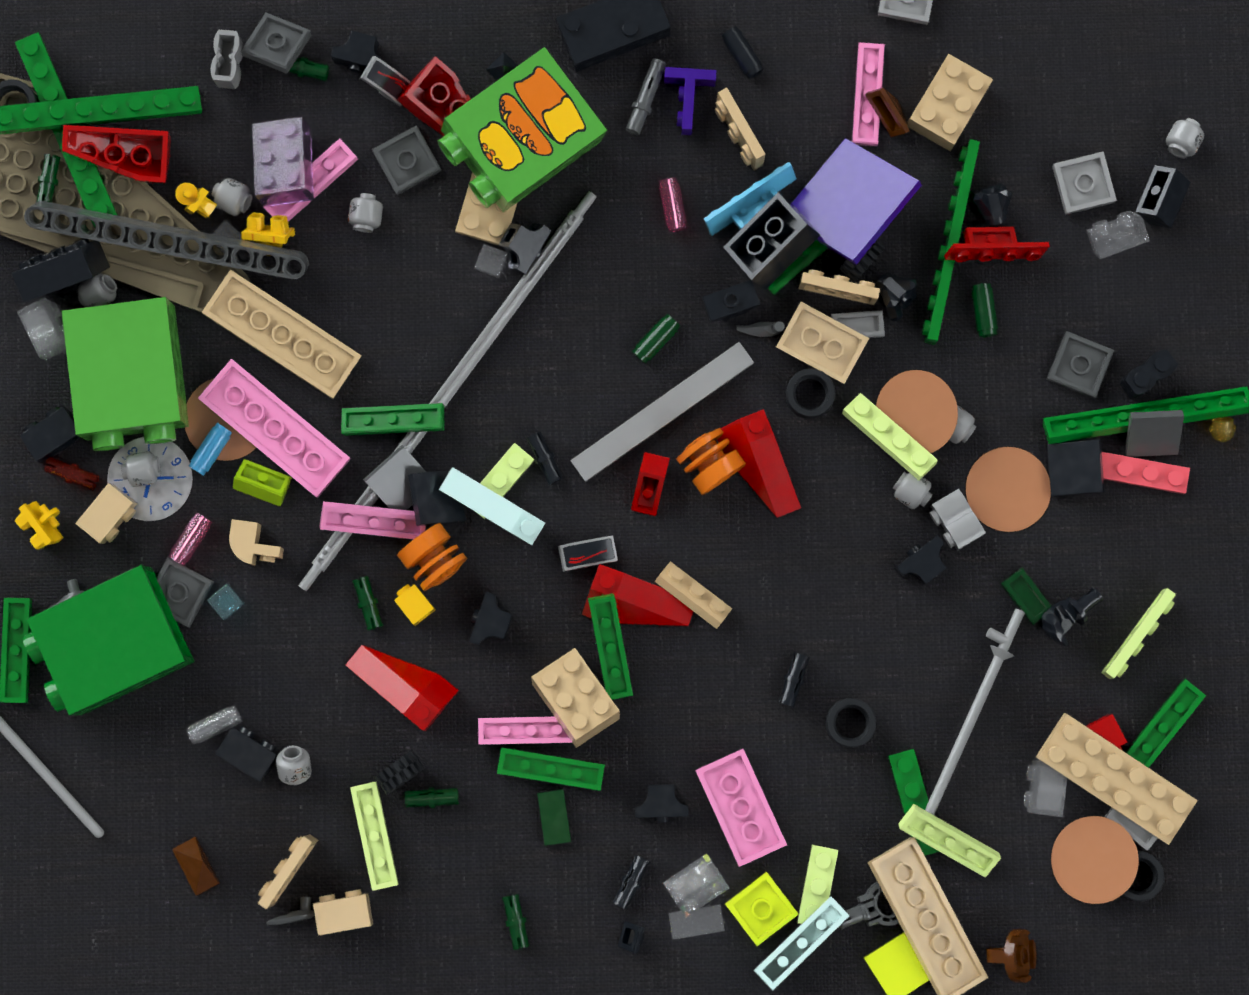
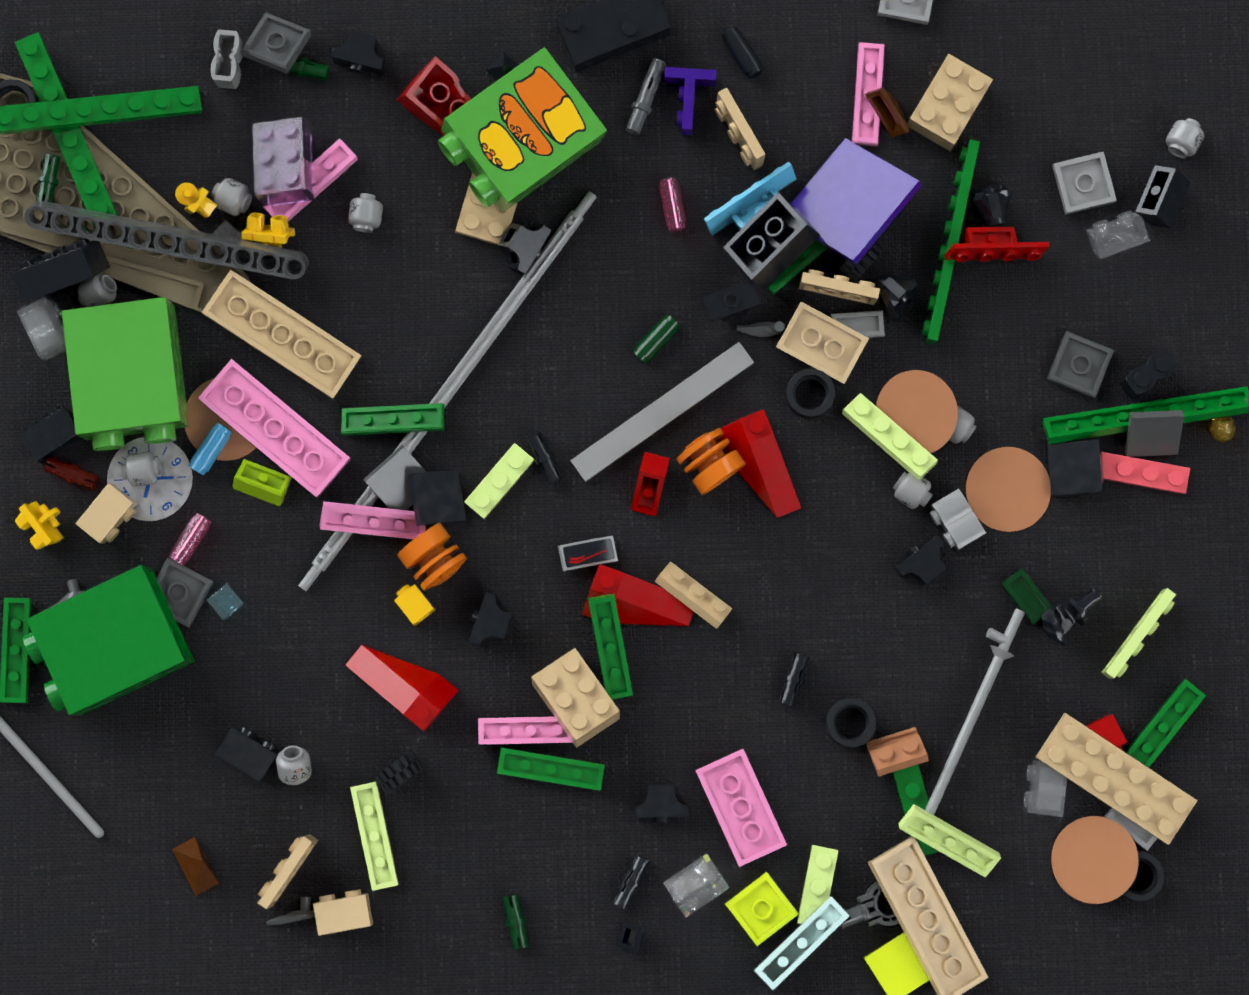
red wedge [62,125,171,183] -> none
clear piece [186,705,242,745] -> none
tan brick [229,519,284,566] -> none
dark green pin [352,576,383,631] -> none
slope [360,56,410,106] -> none
dark grey tile [372,125,442,195] -> none
dark green pin [405,787,459,808] -> none
light aqua slope [439,467,545,545] -> none
clear tile [475,244,508,278] -> none
dark green tile [537,789,571,846] -> none
clear tile [668,904,725,940] -> none
dark green piece [972,283,998,338] -> none
reddish brown tile [986,929,1036,983] -> none
none -> nougat plate [866,727,928,777]

